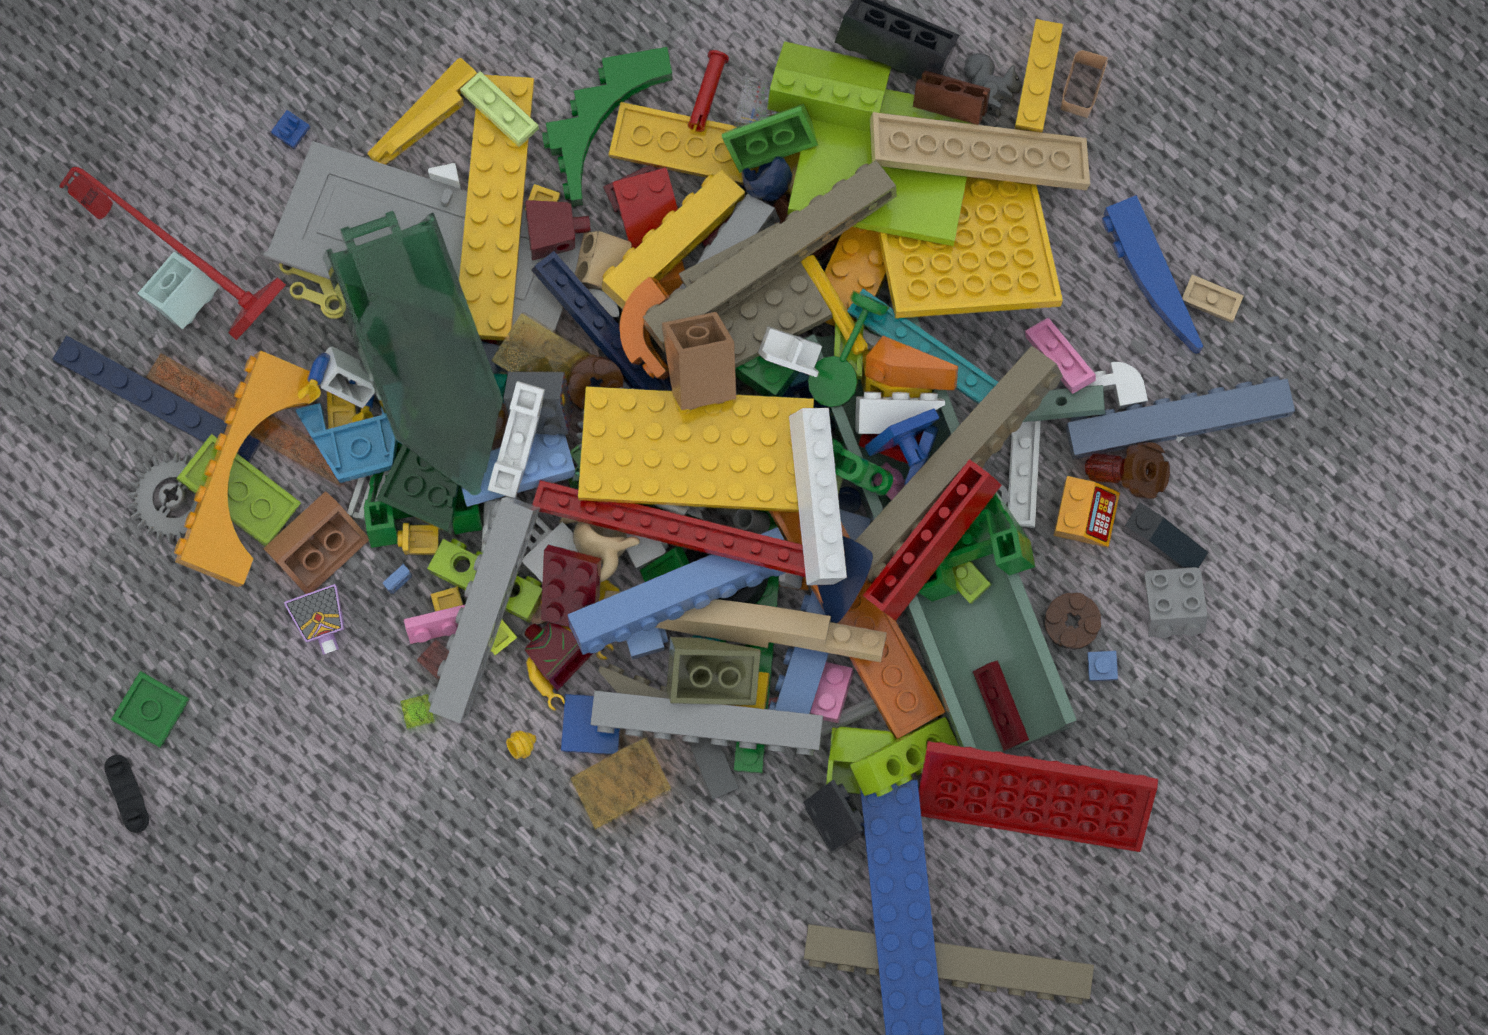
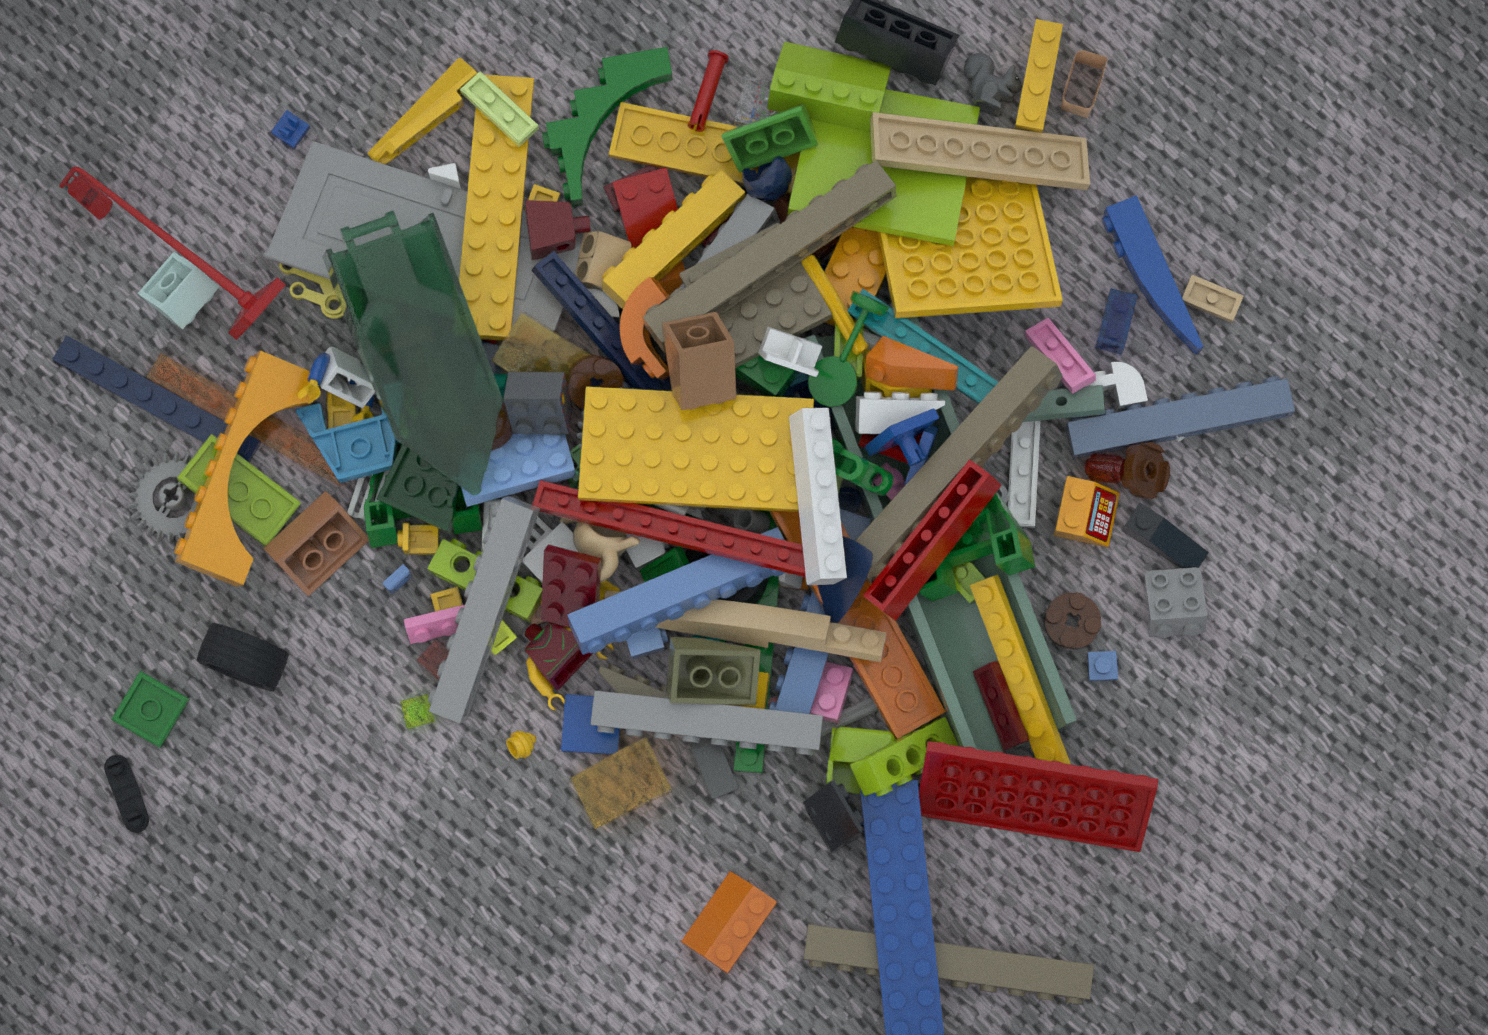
torso [284,584,345,655] -> none
white slope [488,381,545,498] -> none
copper piece [913,71,990,125] -> none
none -> black tyre [197,623,289,691]
none -> orange slope [681,871,777,975]
none -> yellow plate [970,574,1071,786]
none -> clear blue brick [1094,288,1138,355]

